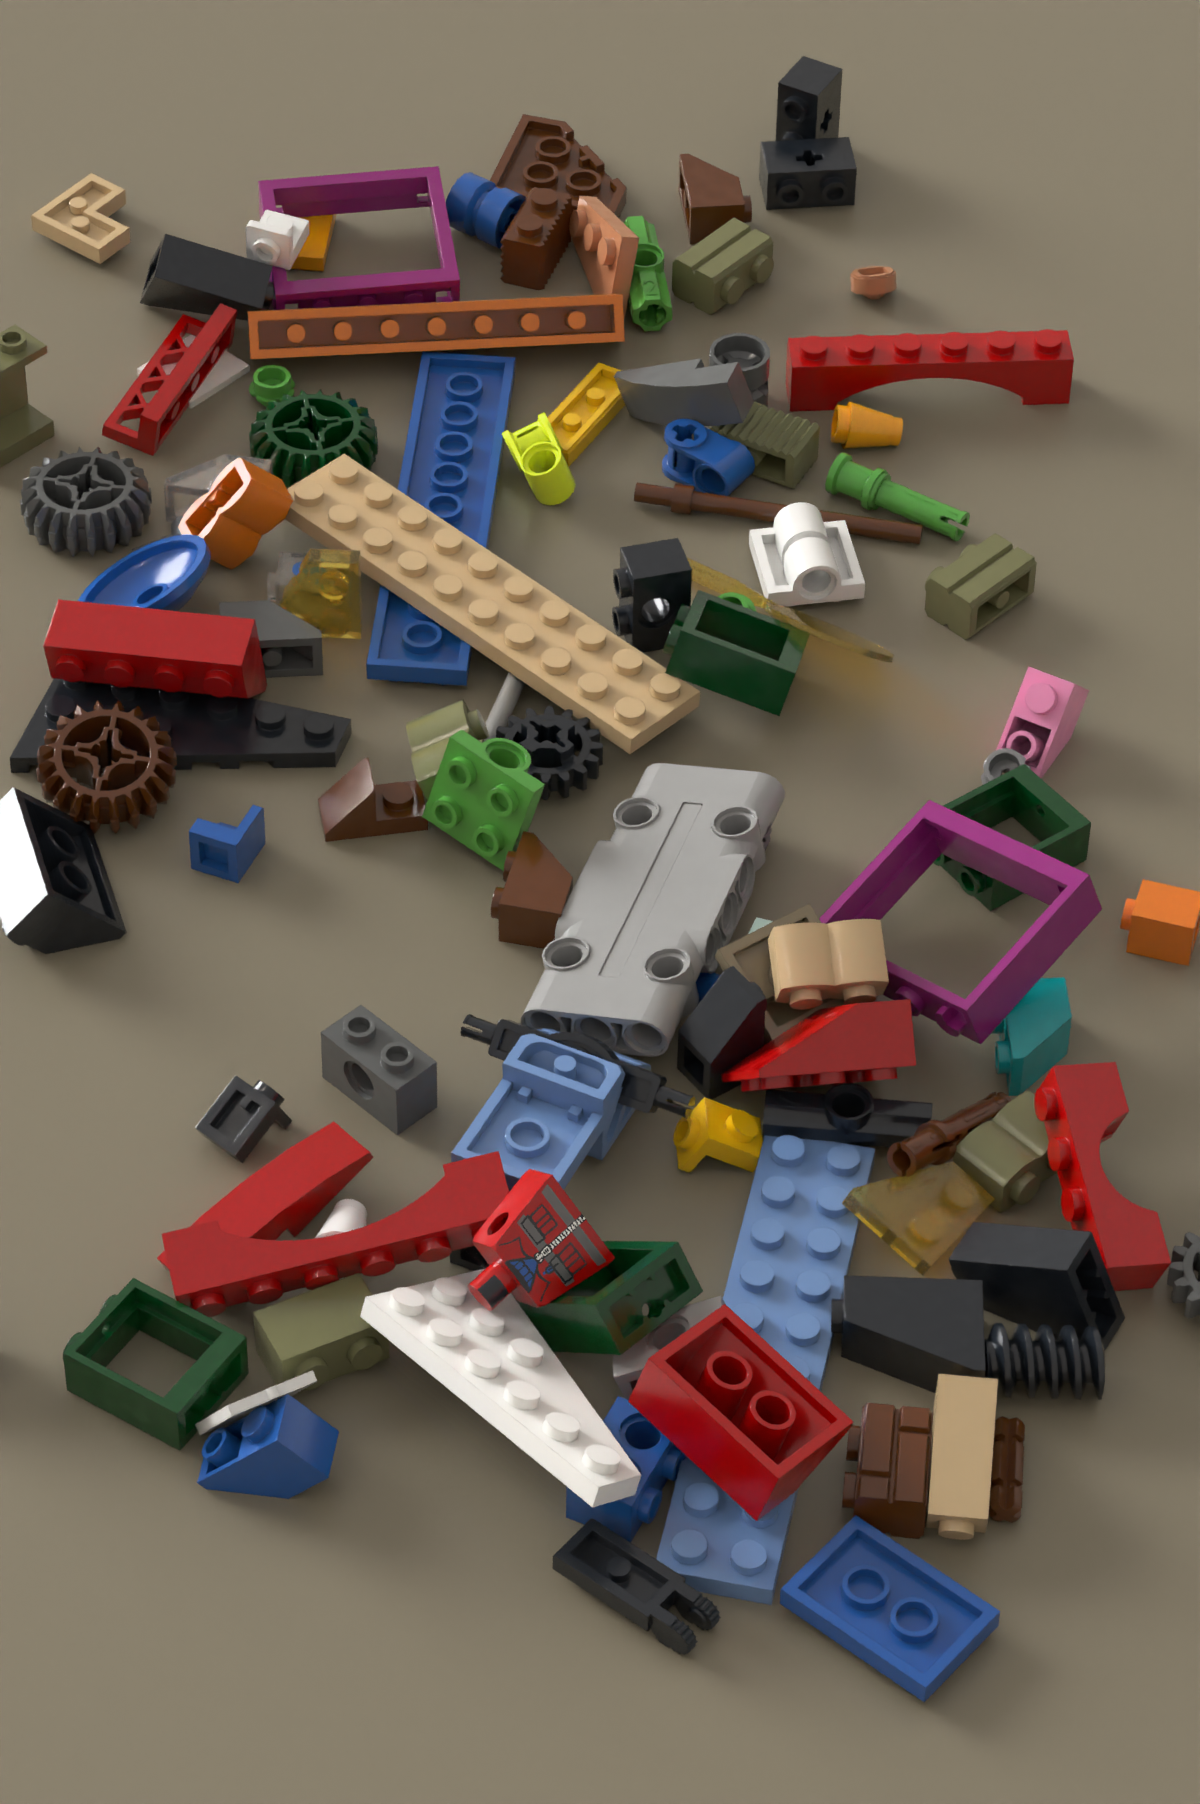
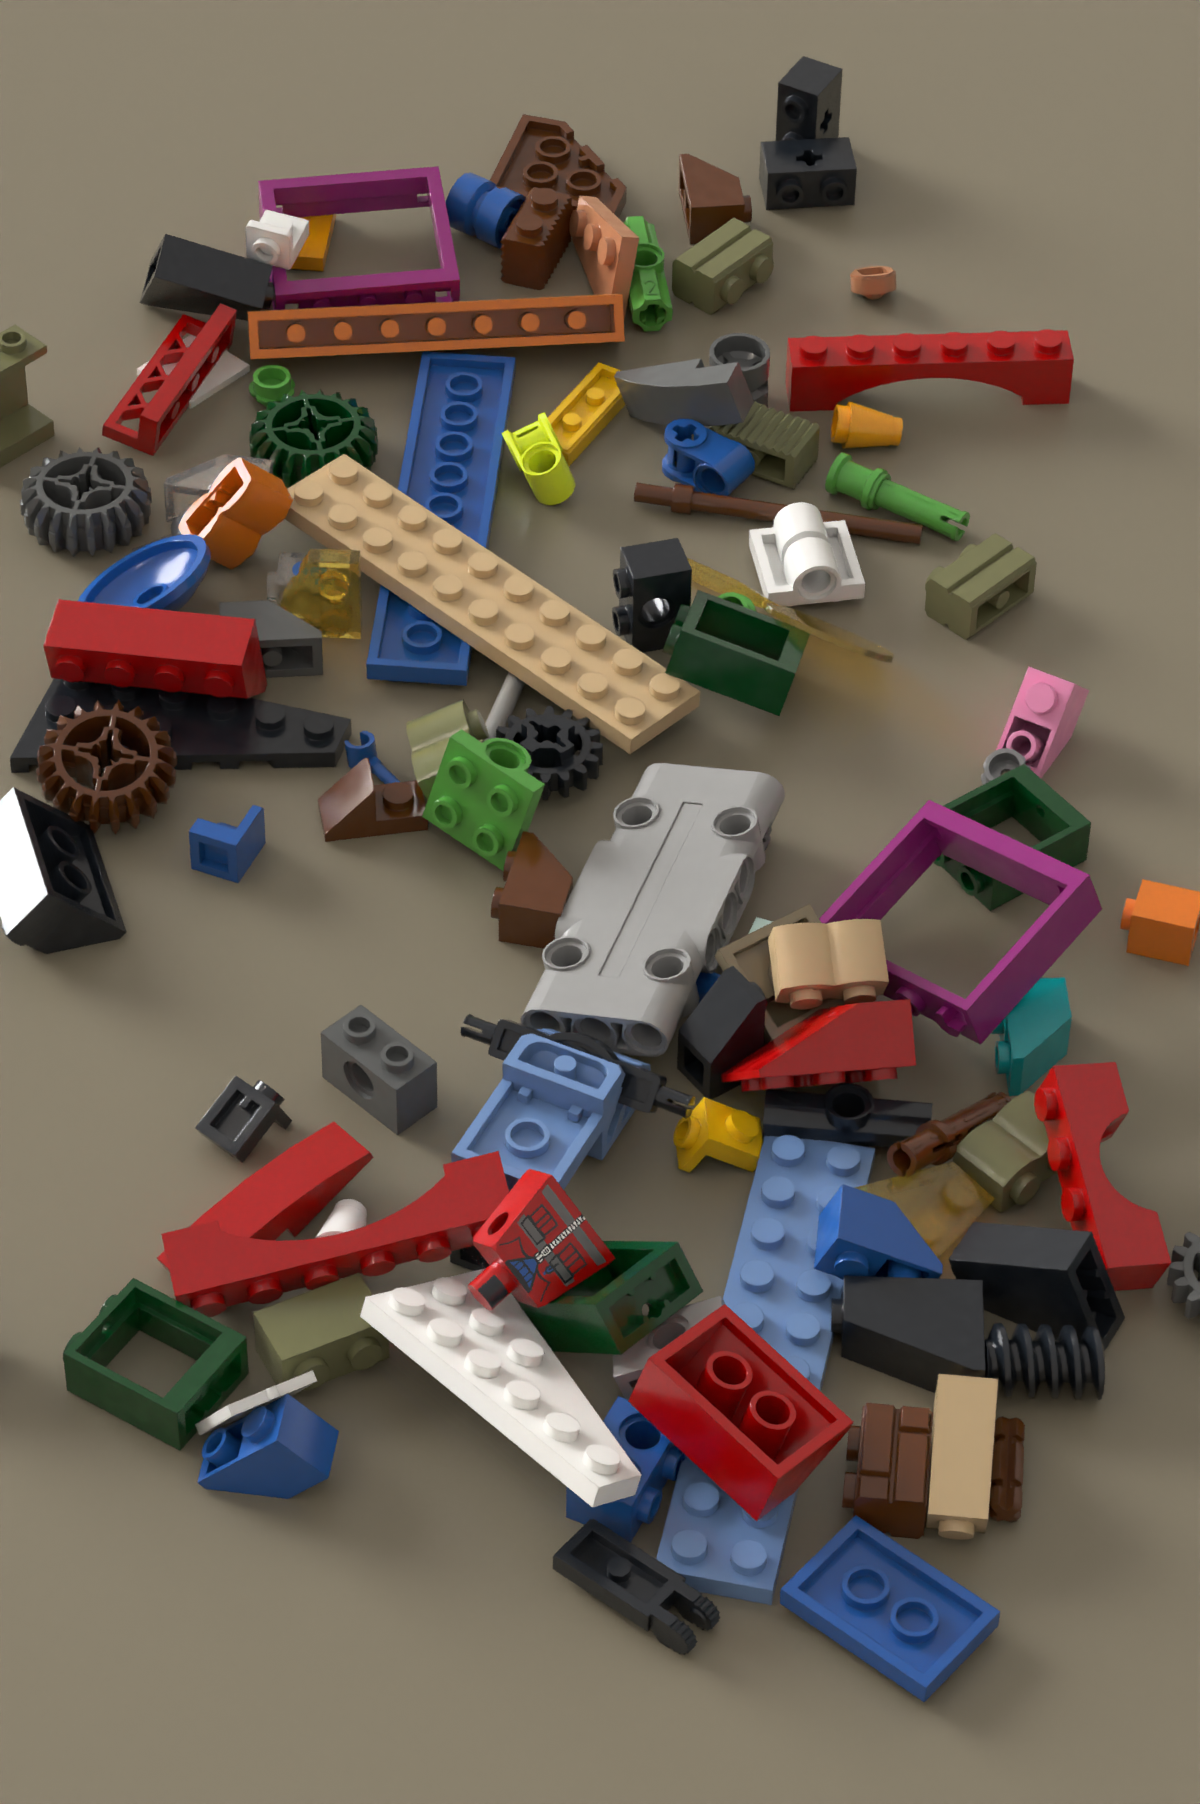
tan plate [31,173,130,264] -> none
none -> blue hand [345,731,400,784]
none -> blue slope [814,1184,943,1280]

